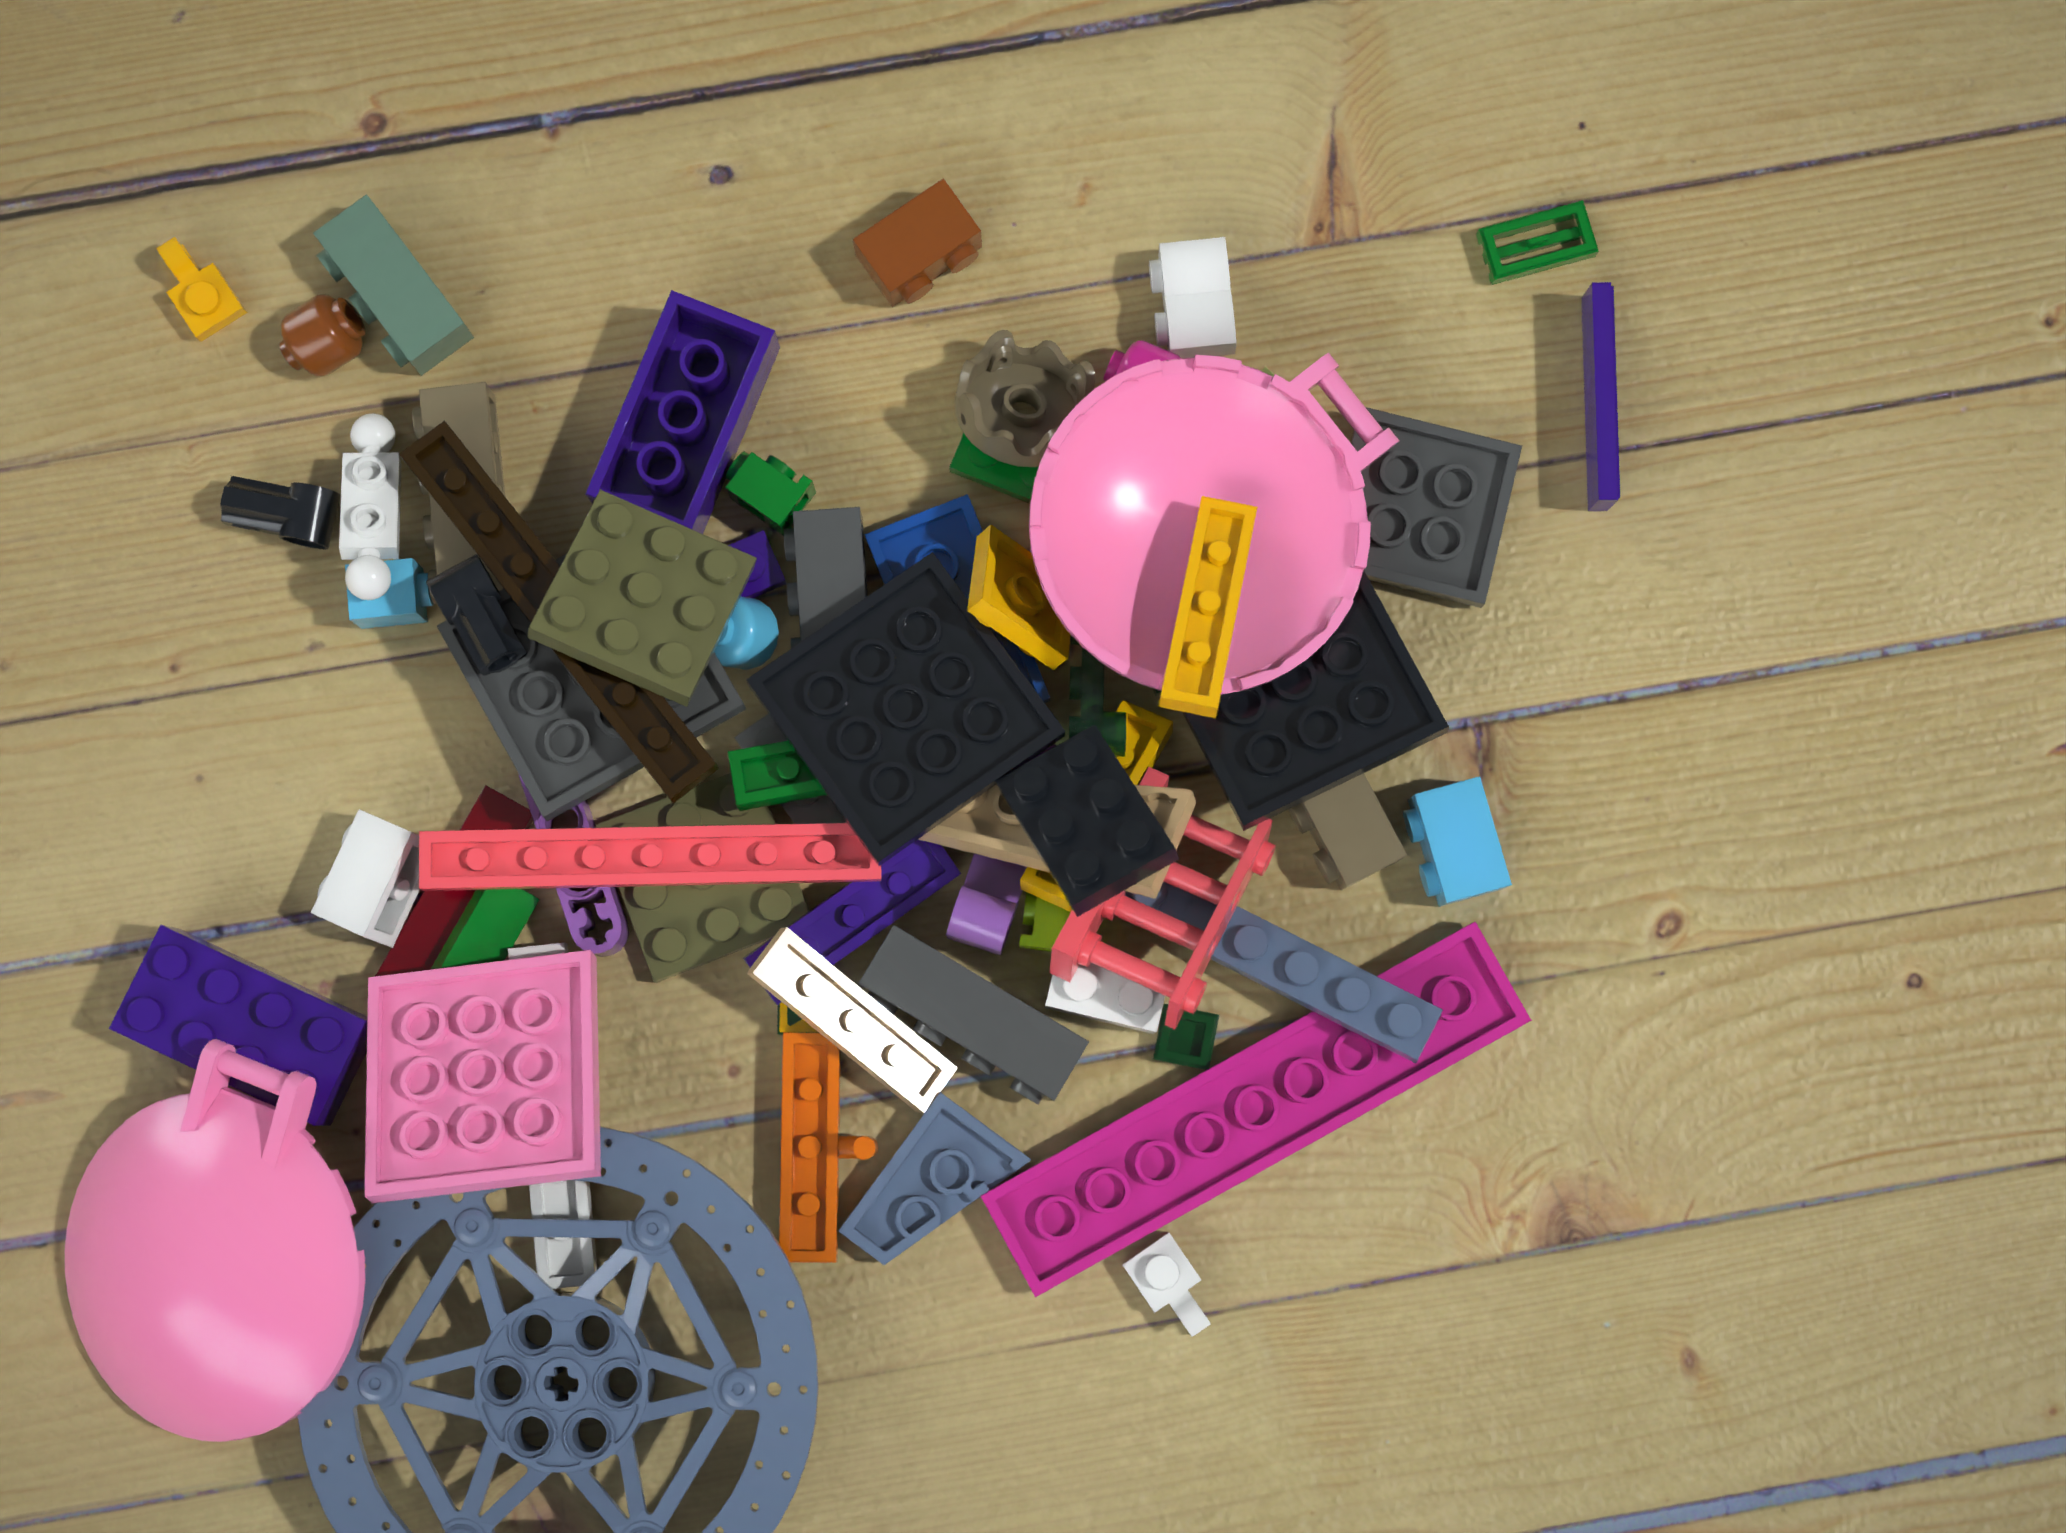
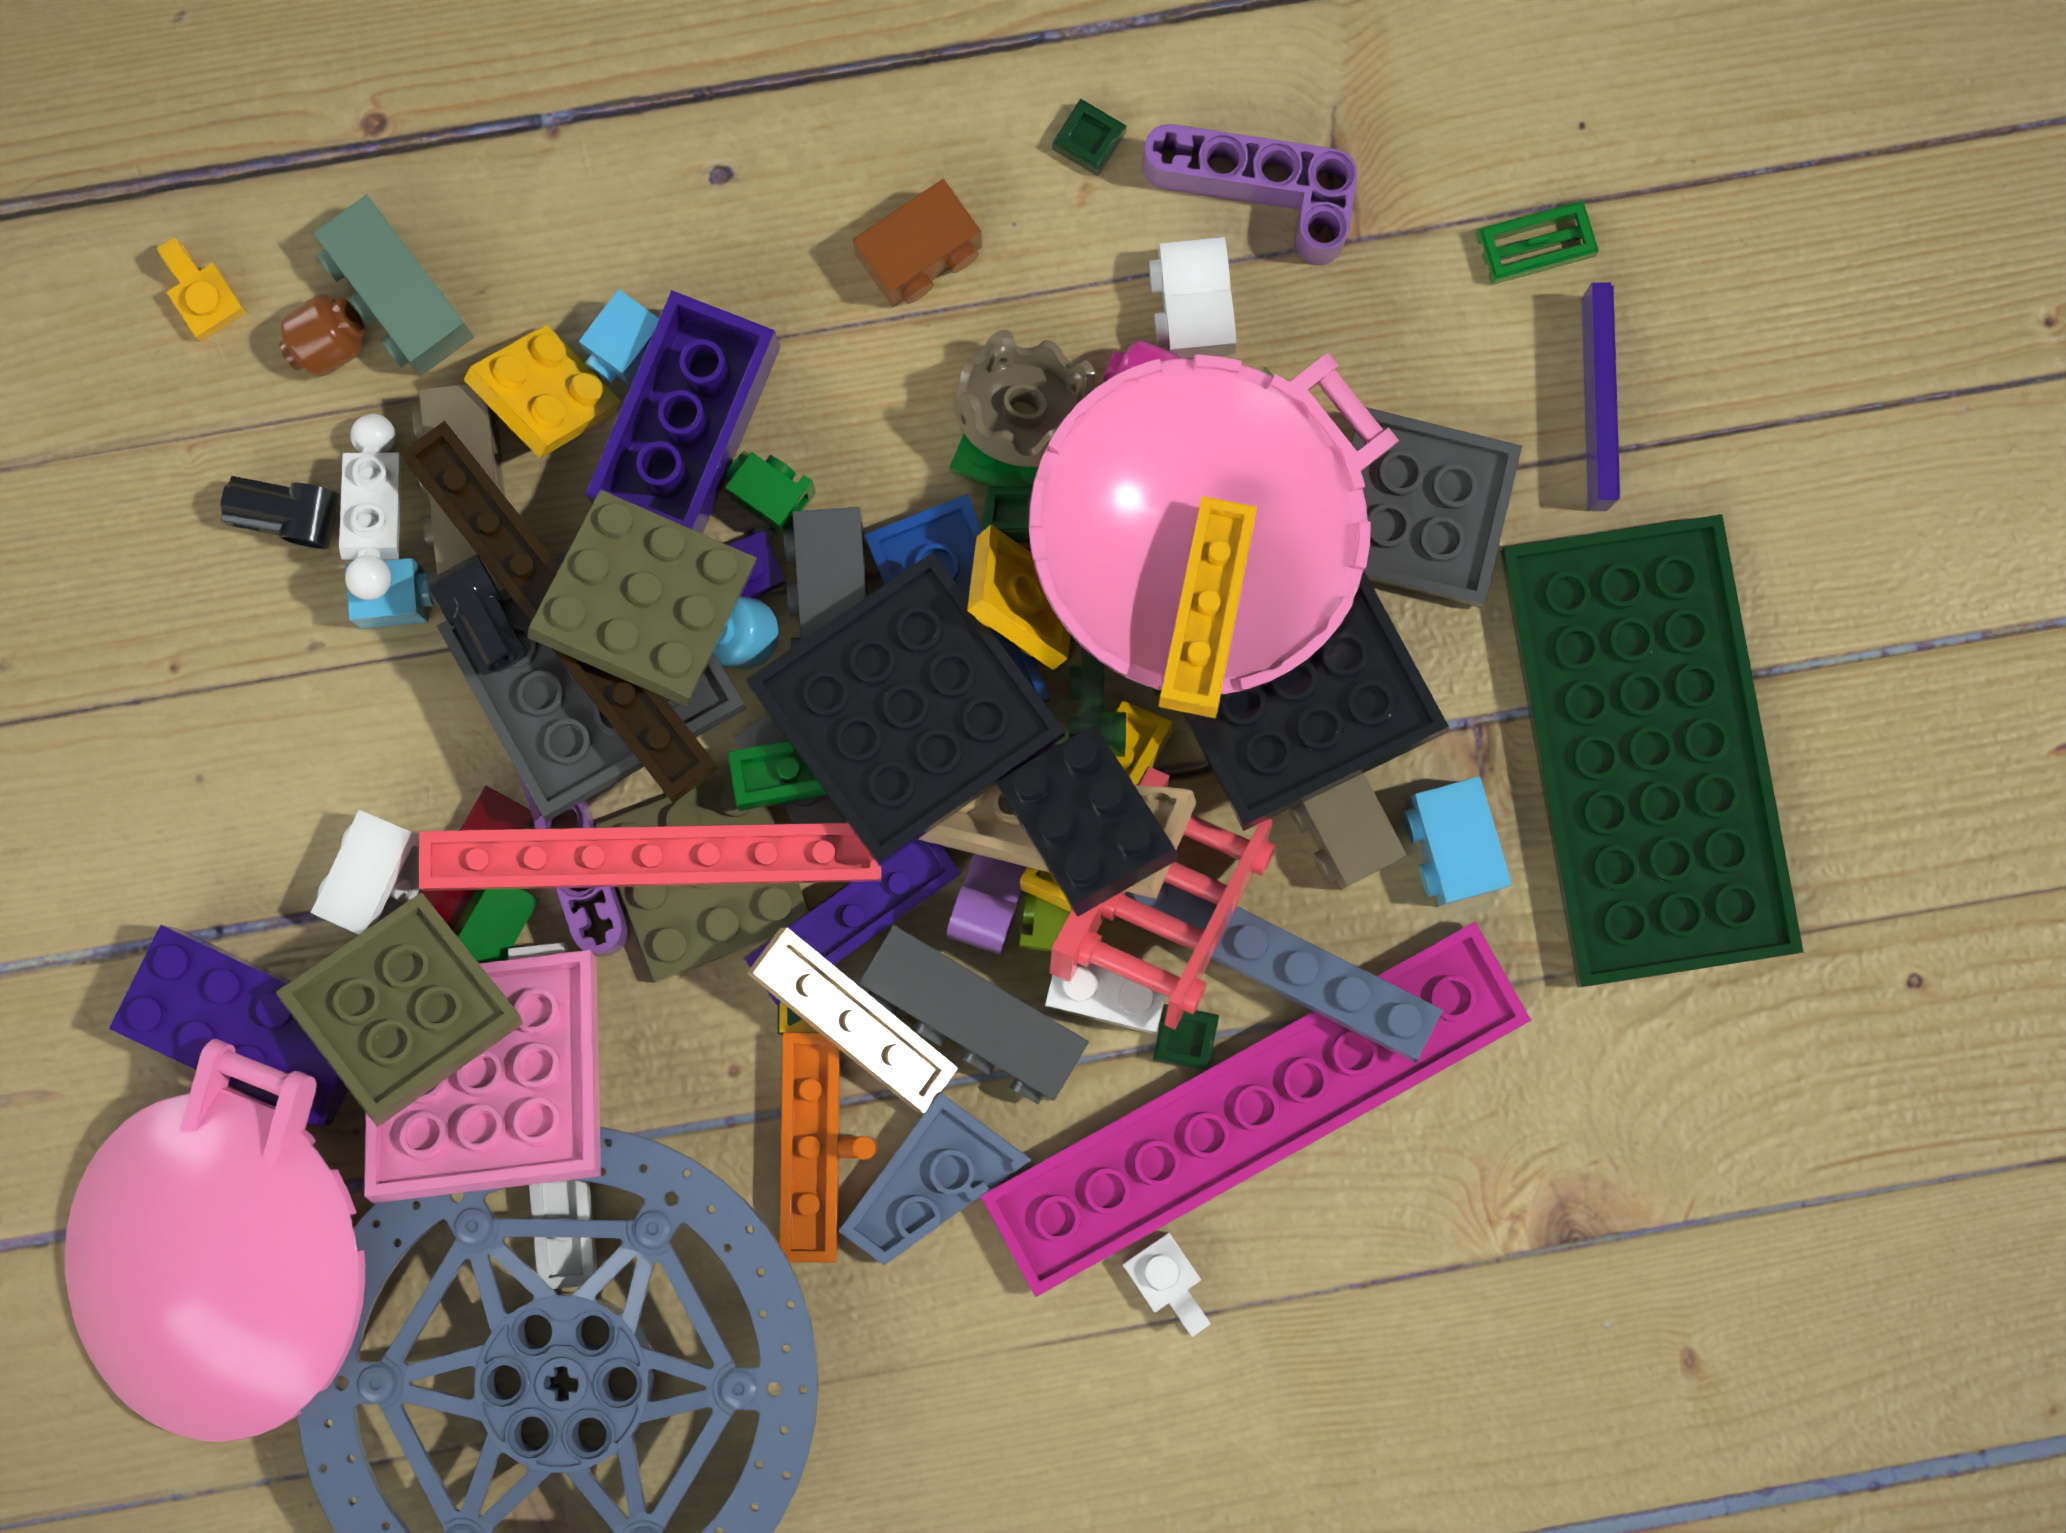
none -> olive plate [276,892,523,1128]
none -> yellow plate [464,324,622,459]
none -> medium azure brick [578,289,659,387]
none -> dark green tile [982,485,1033,543]
none -> dark green tile [1052,98,1127,176]
none -> medium lavender beam [1142,124,1357,265]
none -> dark green plate [1500,514,1804,988]

